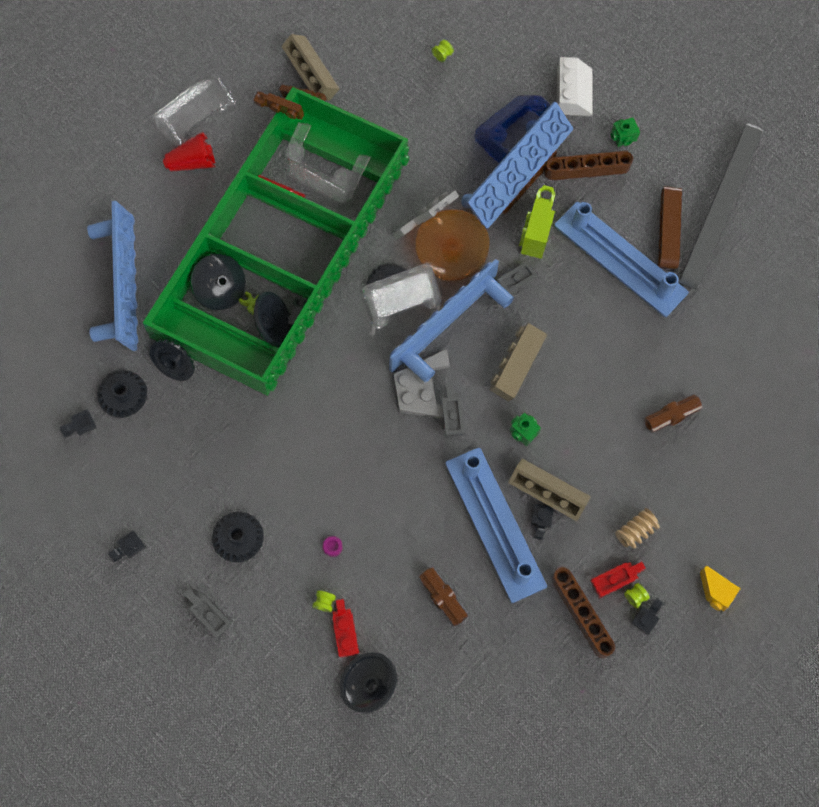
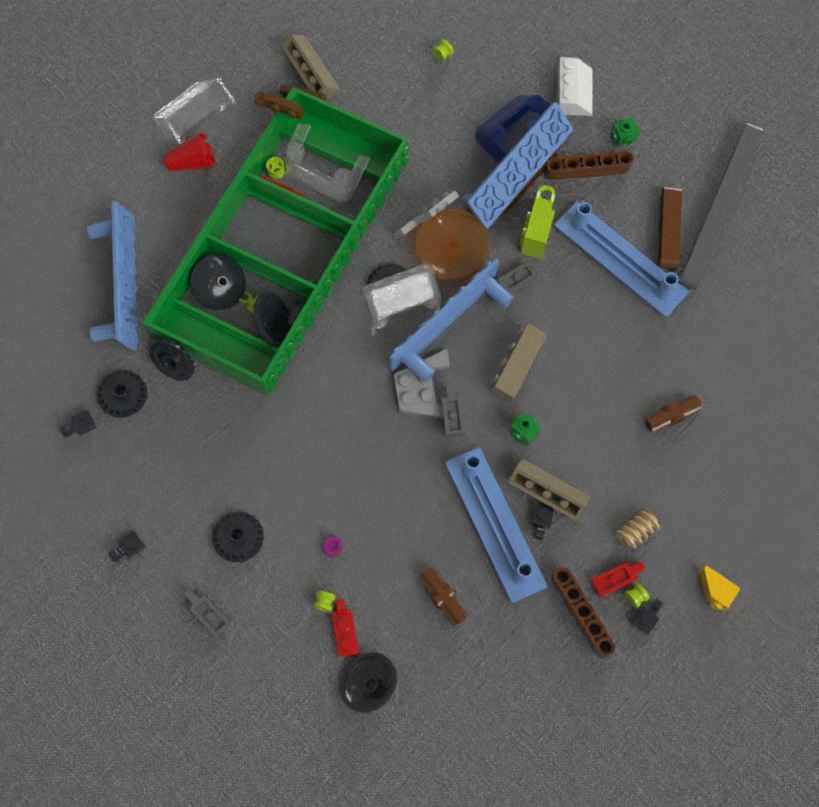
none -> lime wheel [266,157,285,180]

